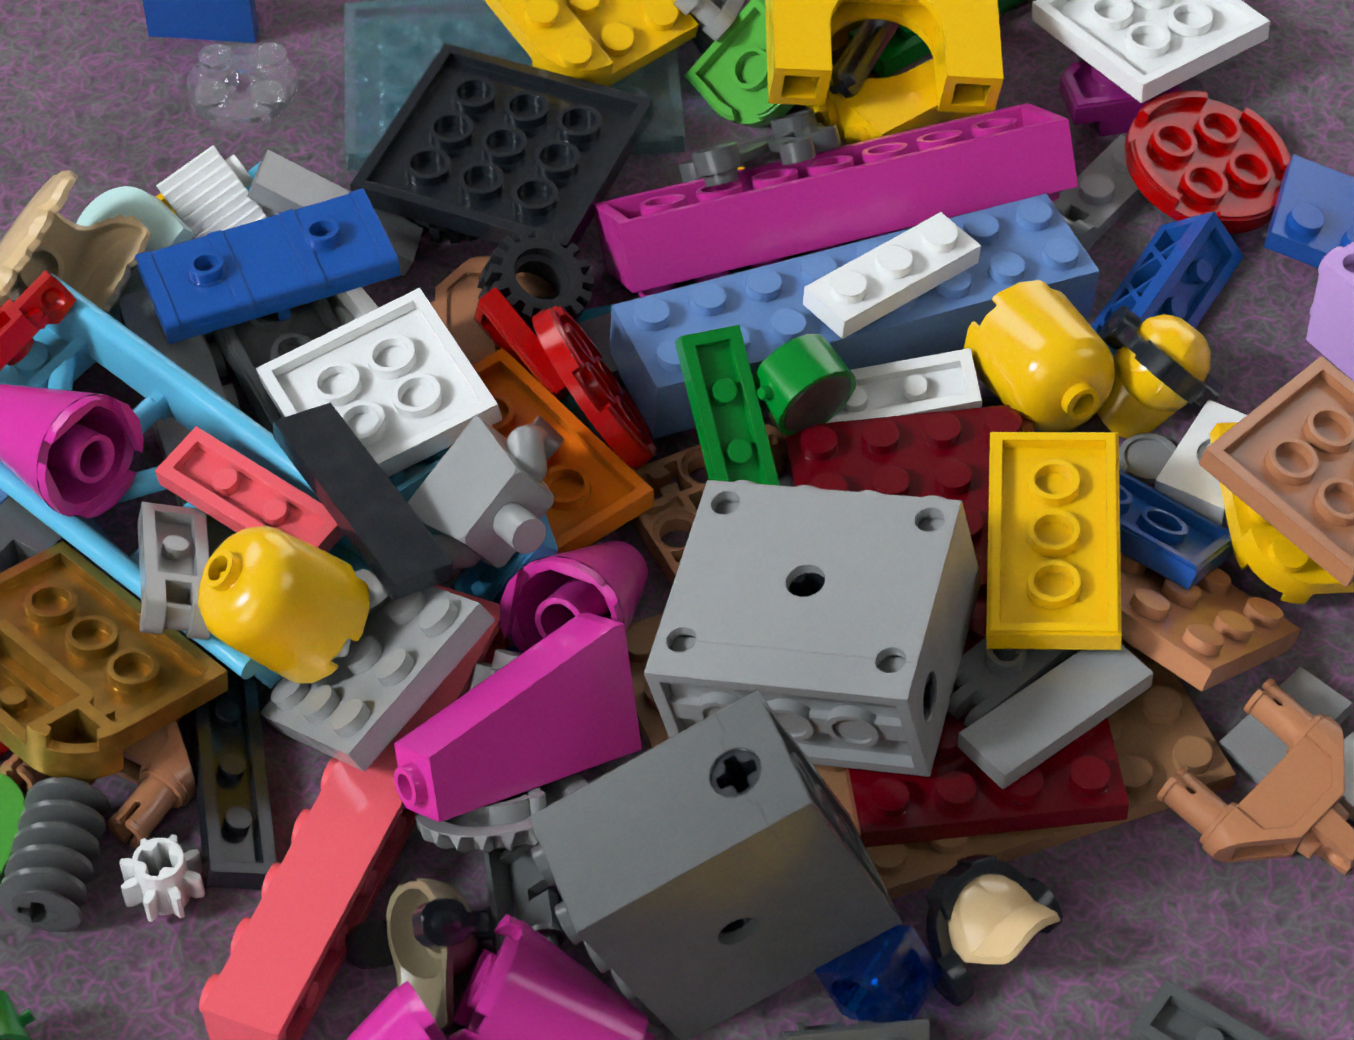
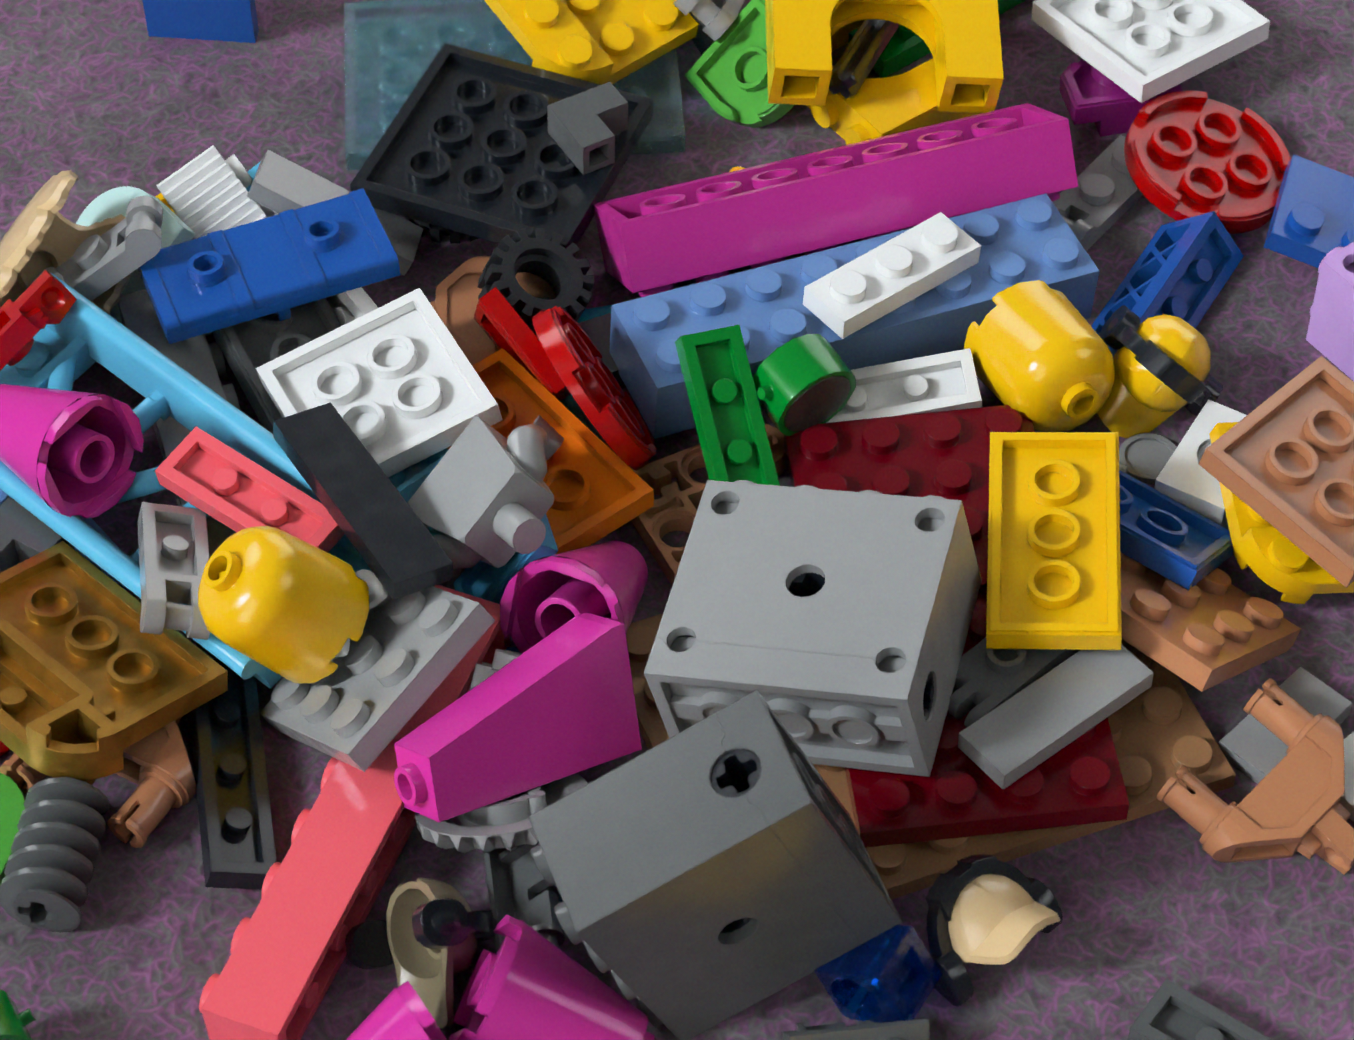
white gear [119,834,205,922] -> none
clear plate [186,42,299,132] -> none
dark grey plant [678,109,841,187] -> none
none -> light grey plate [30,196,163,301]
none -> dark grey piece [547,82,628,175]

